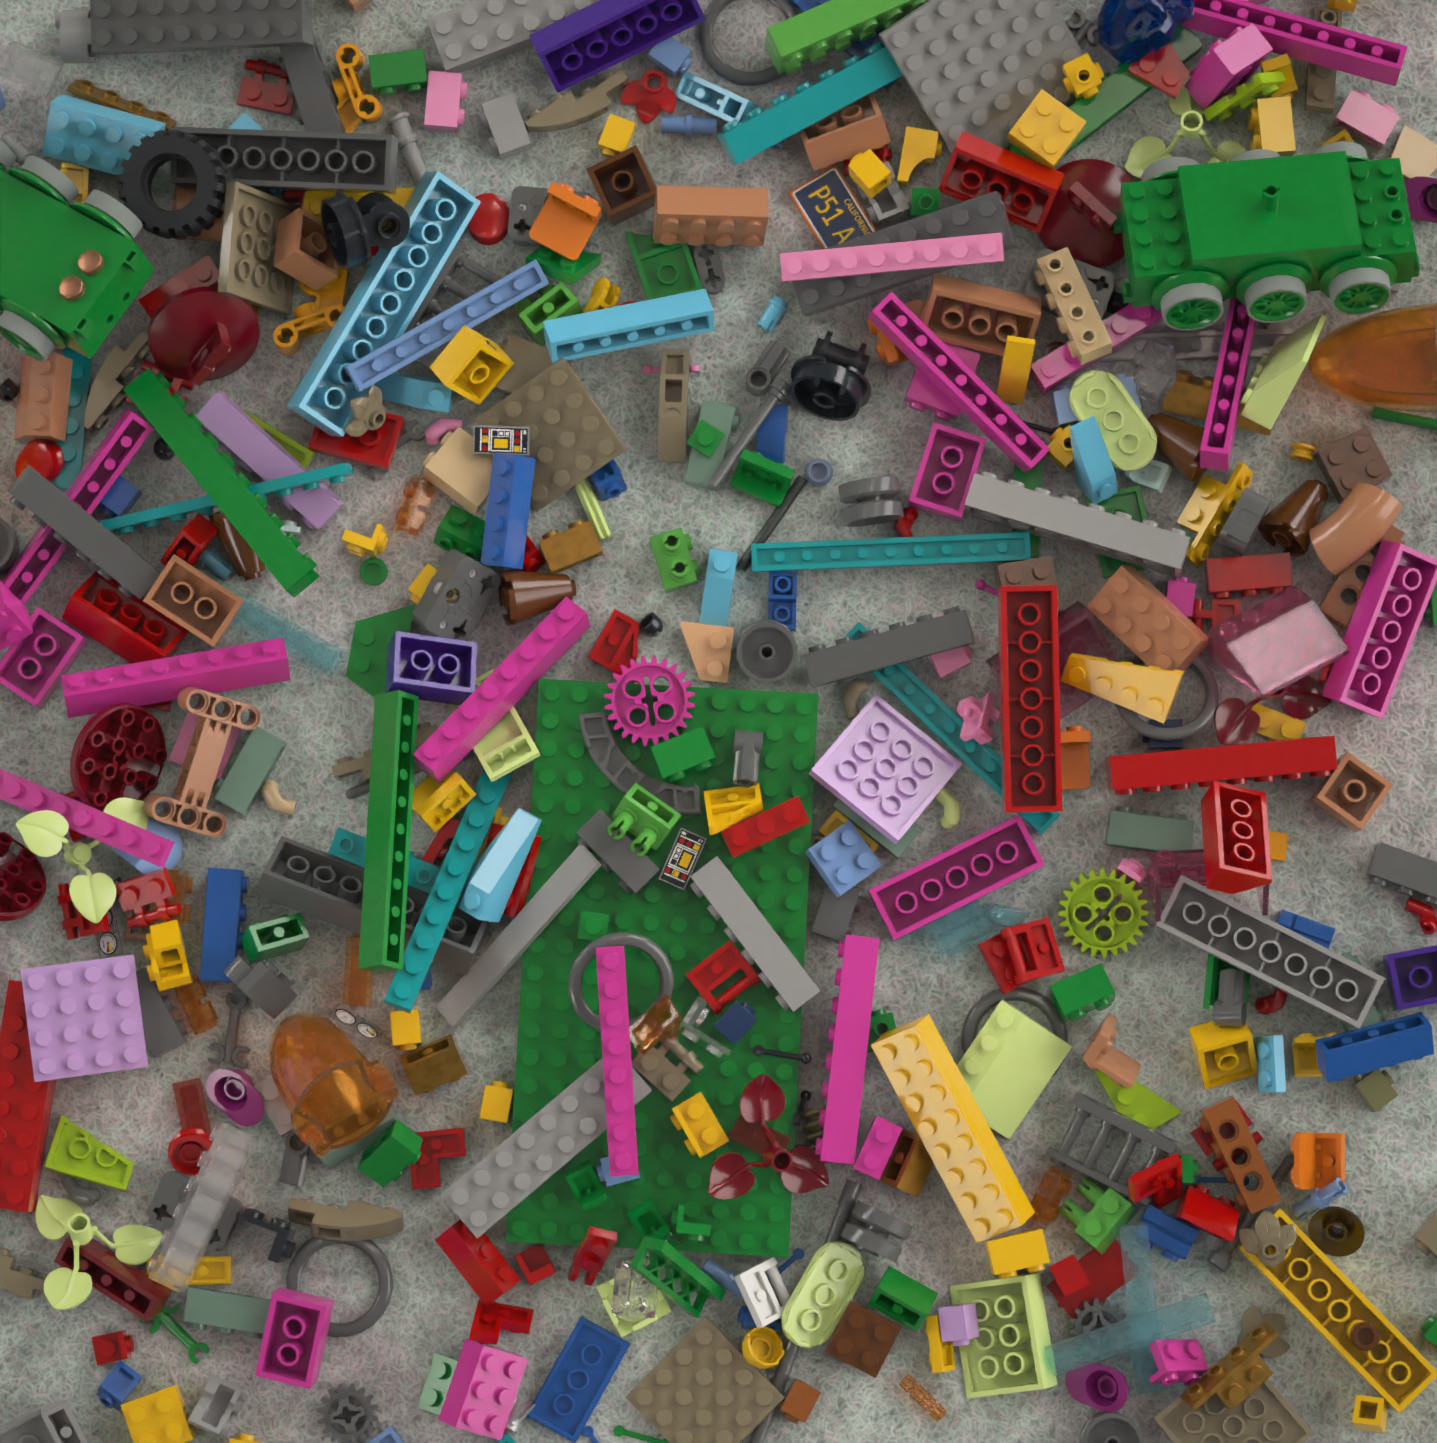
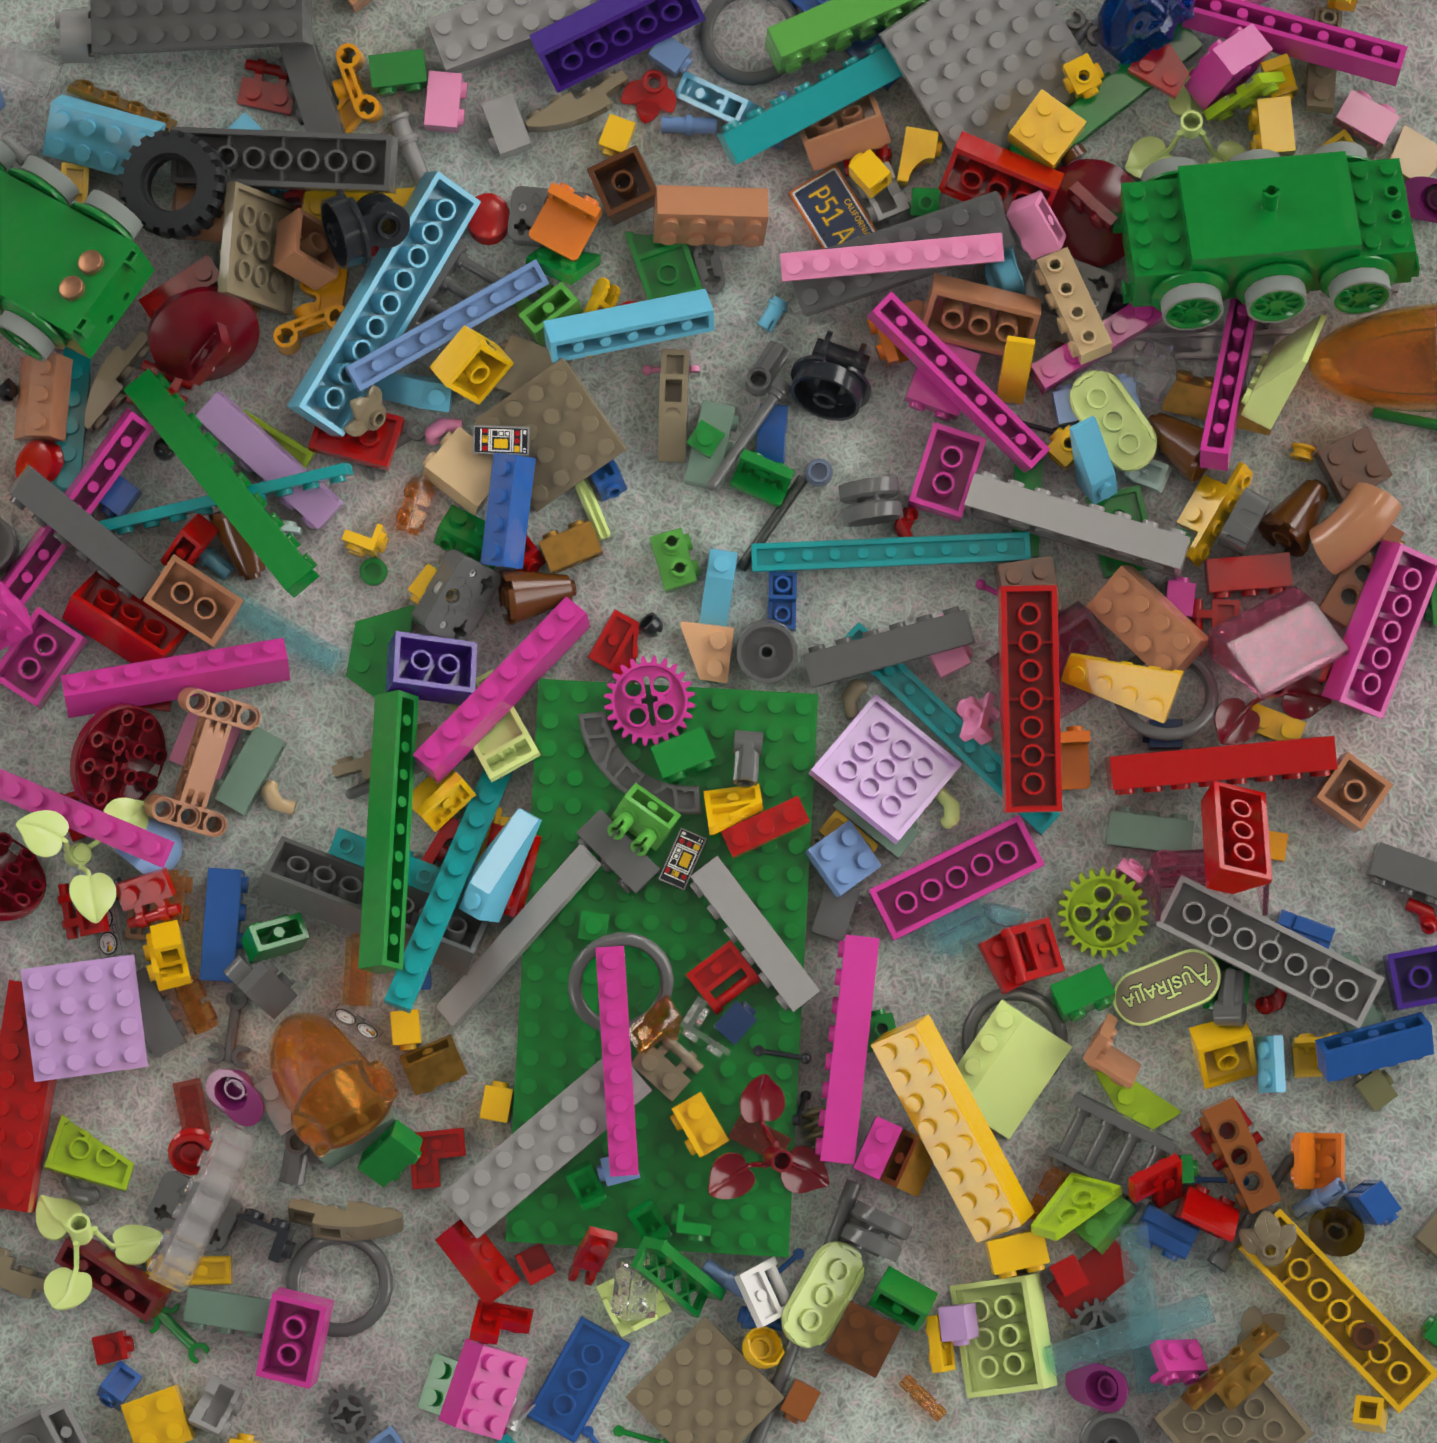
none -> medium azure piece [984,248,1025,294]
none -> bright pink brick [1006,190,1067,260]
none -> lime wing [1031,1172,1122,1241]
none -> reddish brown tile [1060,144,1087,167]
none -> dark tan tile [1113,949,1222,1026]
none -> blue brick [1343,1180,1402,1226]

